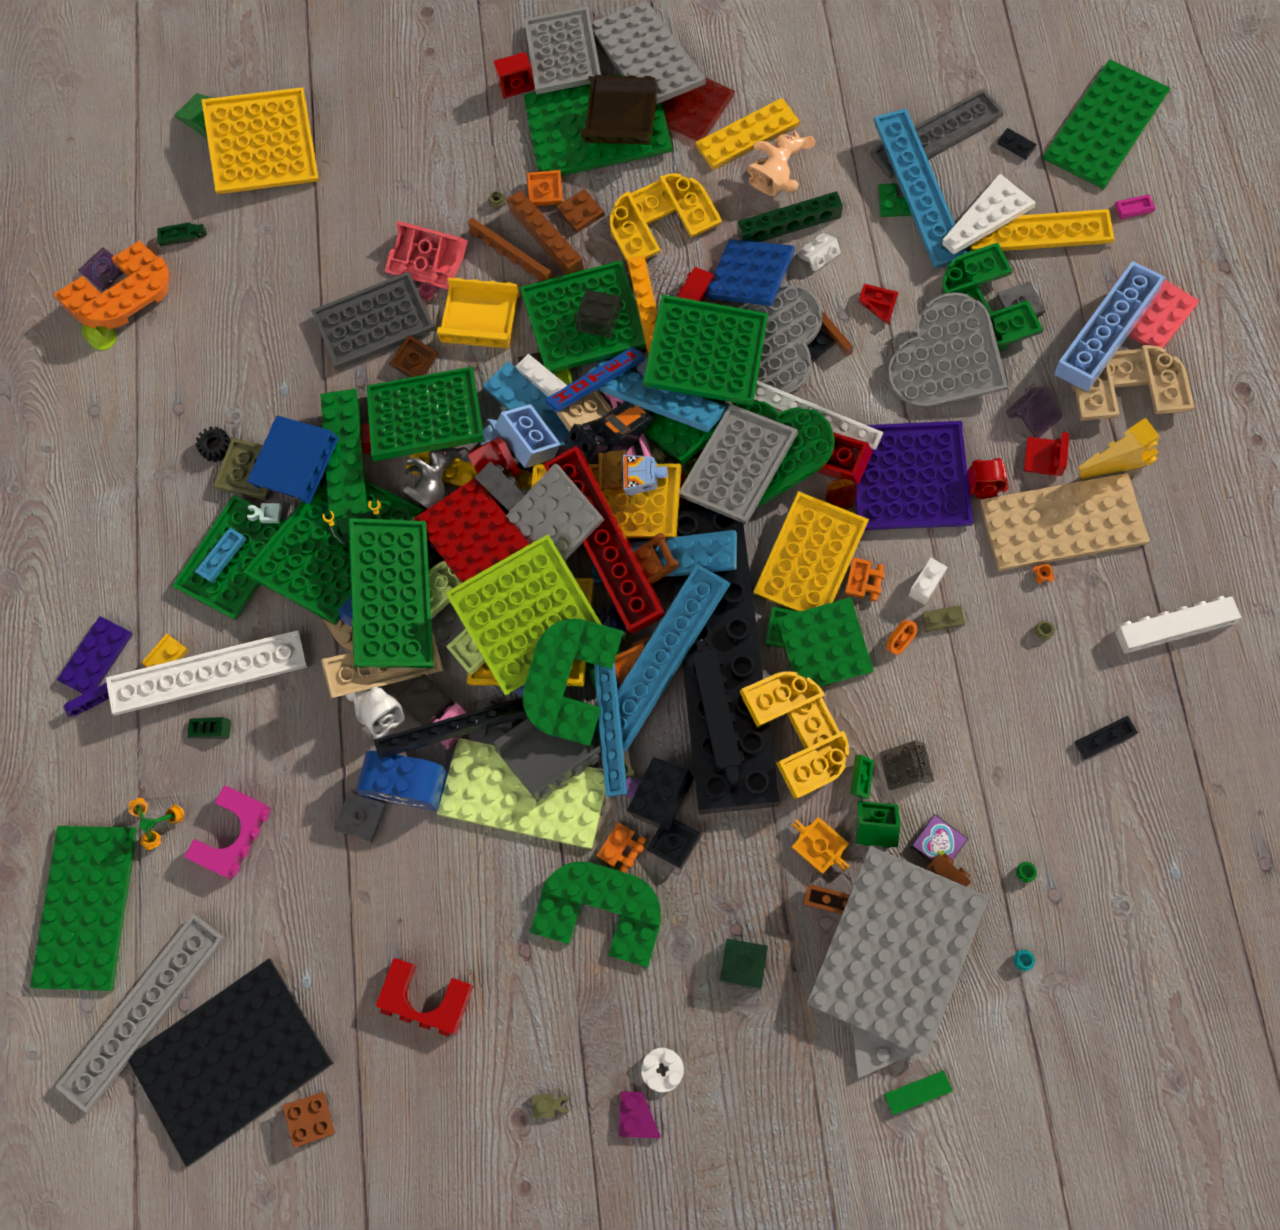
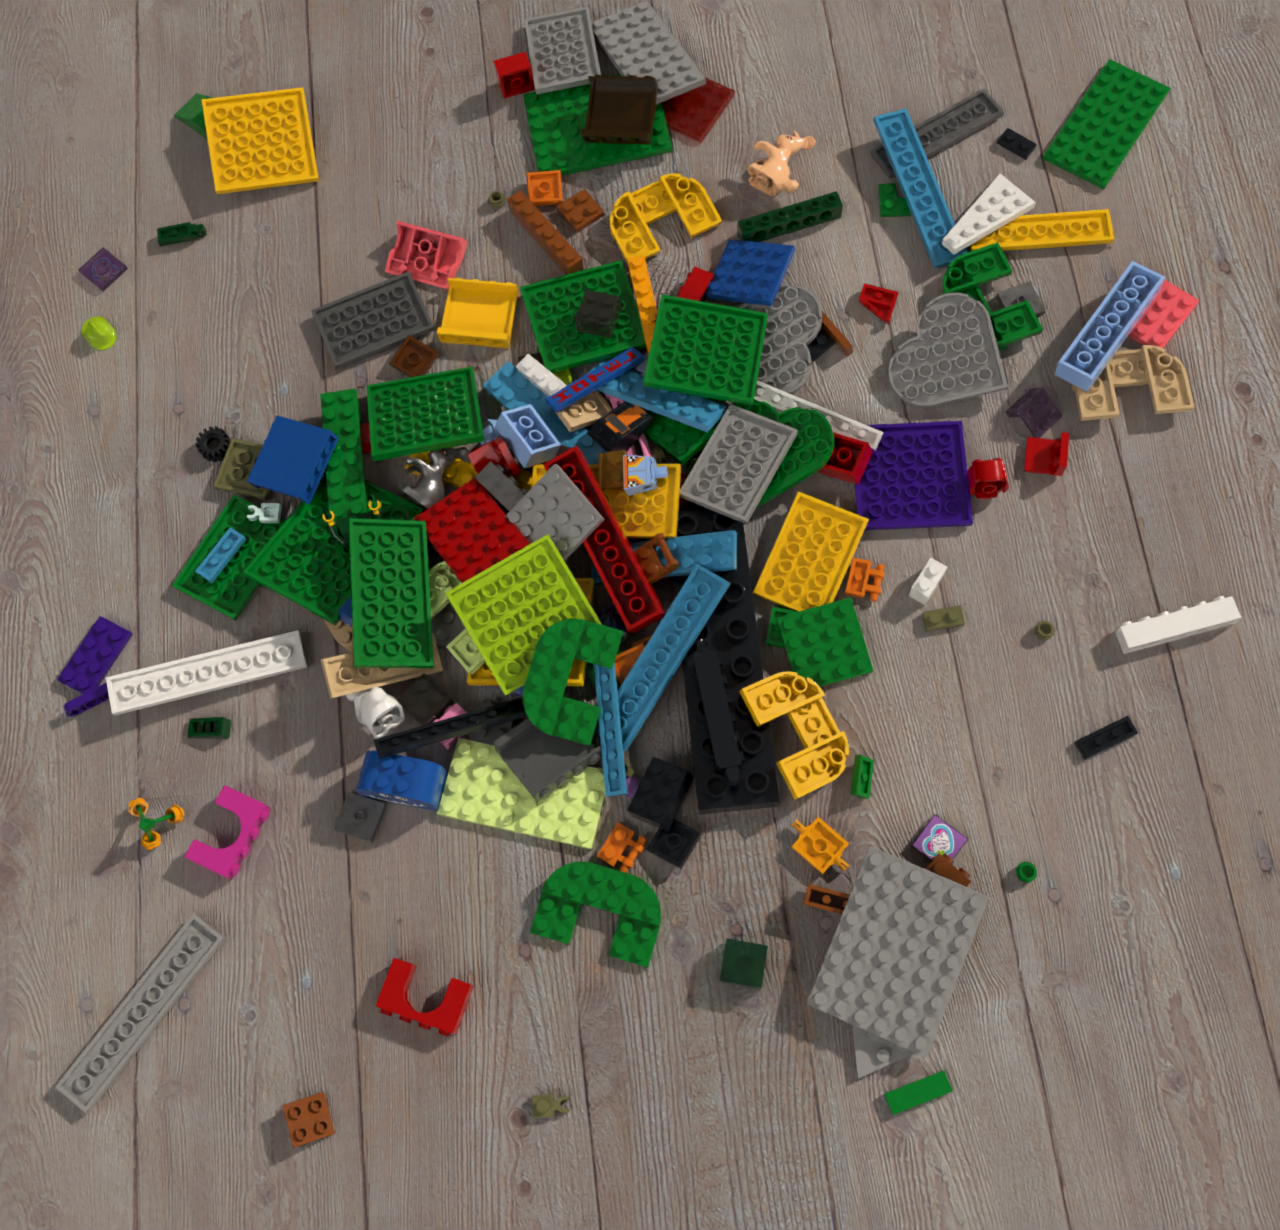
green plate [30,826,137,991] -> none
orange plate [53,240,171,329] -> none
black plate [128,958,334,1167] -> none
yellow plate [141,633,189,667] -> none
clear pink plate [419,282,437,301] -> none
dark orange plate [468,218,552,282] -> none
black brick [564,423,609,464] -> none
magenta wing [619,1091,661,1139] -> none
white plate [641,1048,684,1092] -> none
yellow plate [695,98,800,170] -> none
white bracket [797,233,841,271] -> none
clear red piece [826,478,857,510] -> none
green slope [856,801,901,848] -> none
clear smoke bracket [879,740,934,790] -> none
orange plate [886,620,917,655] -> none
tan plate [979,473,1150,571] -> none
teal plate [1013,950,1035,971] -> none
orange plate [1033,564,1055,584] -> none
yellow wedge [1078,418,1160,480] -> none
dark pink tile [1114,194,1155,219] -> none

